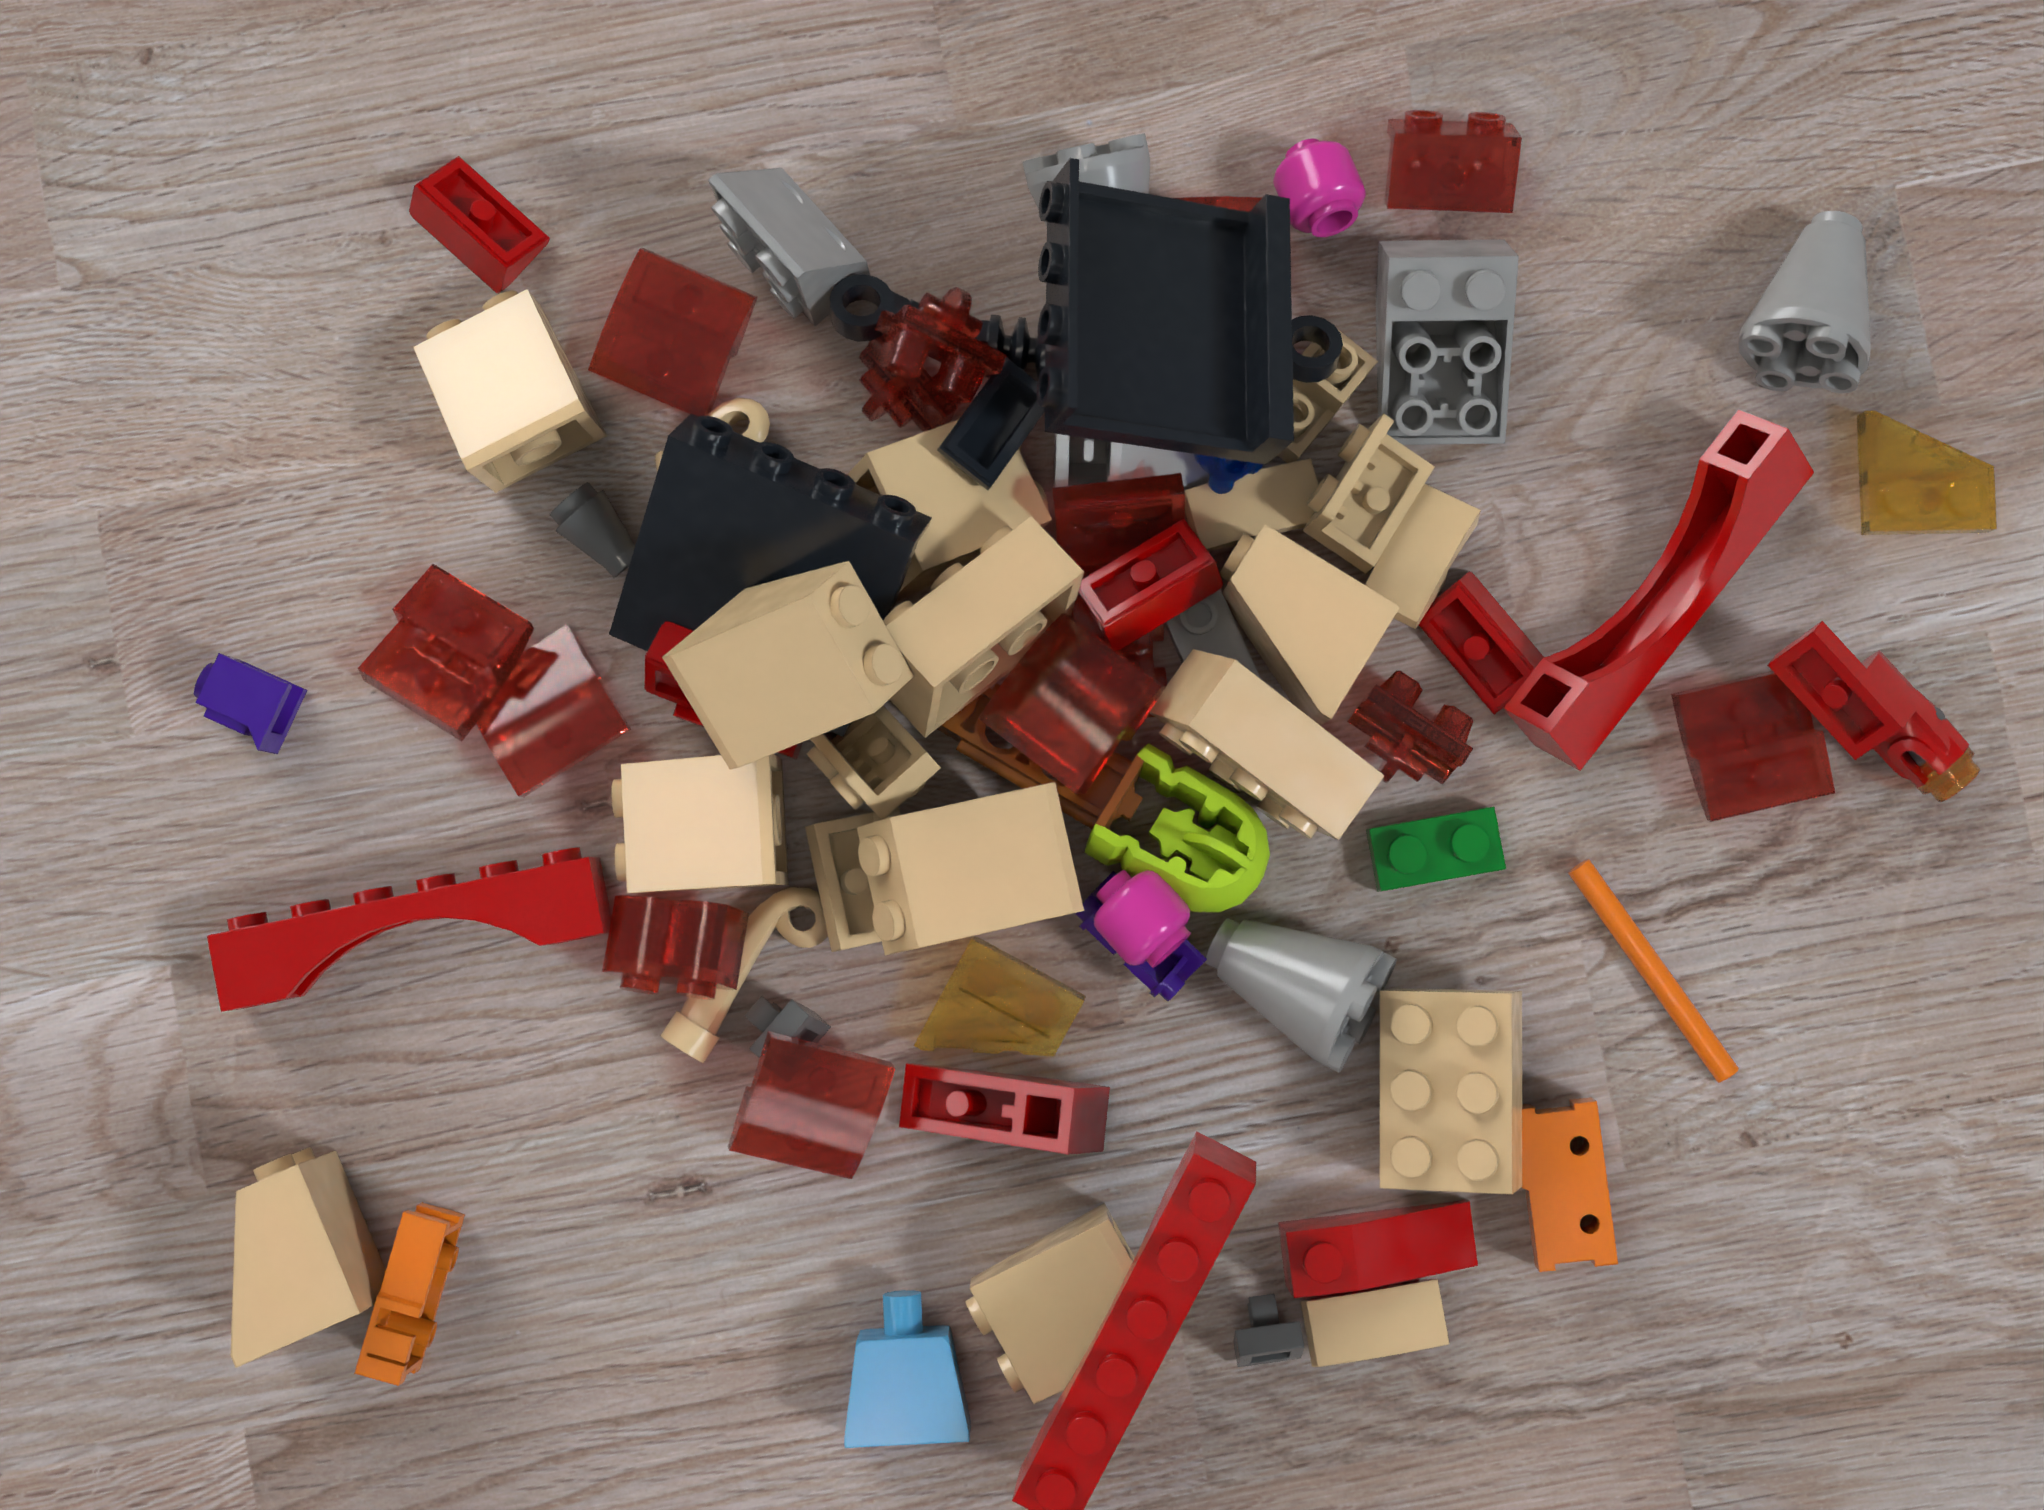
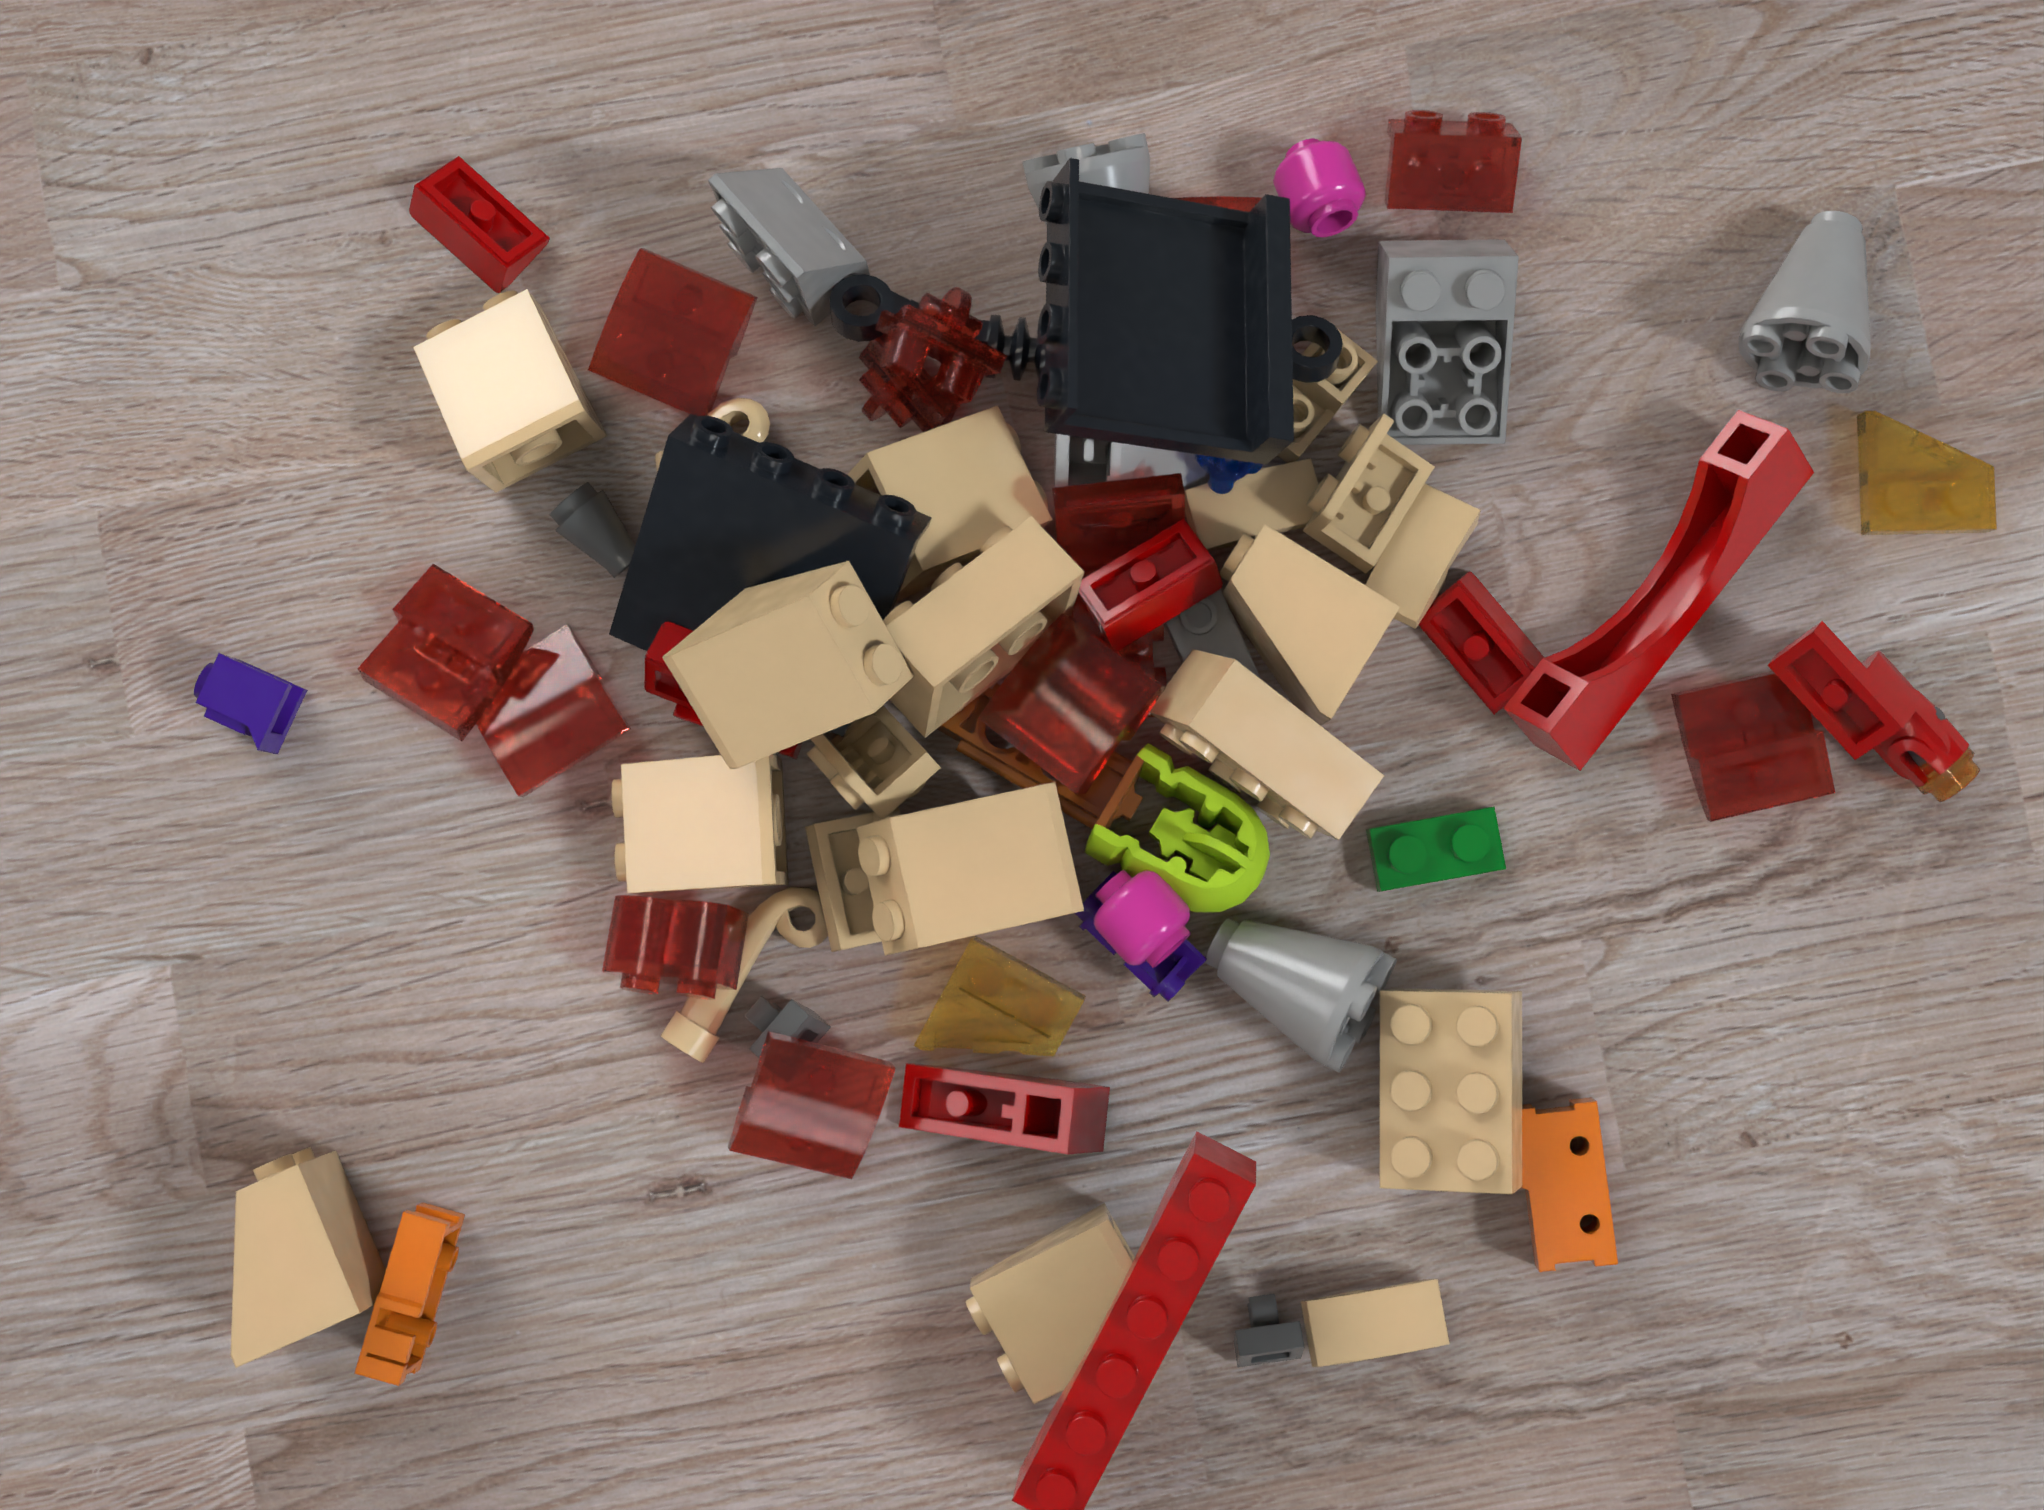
red arch [207,847,614,1012] -> none
dark azure torso [844,1290,971,1448] -> none
black tile [937,356,1045,490] -> none
red slope [1278,1200,1478,1298] -> none
clear red hips [1347,671,1473,784] -> none
orange bar [1568,859,1739,1083] -> none

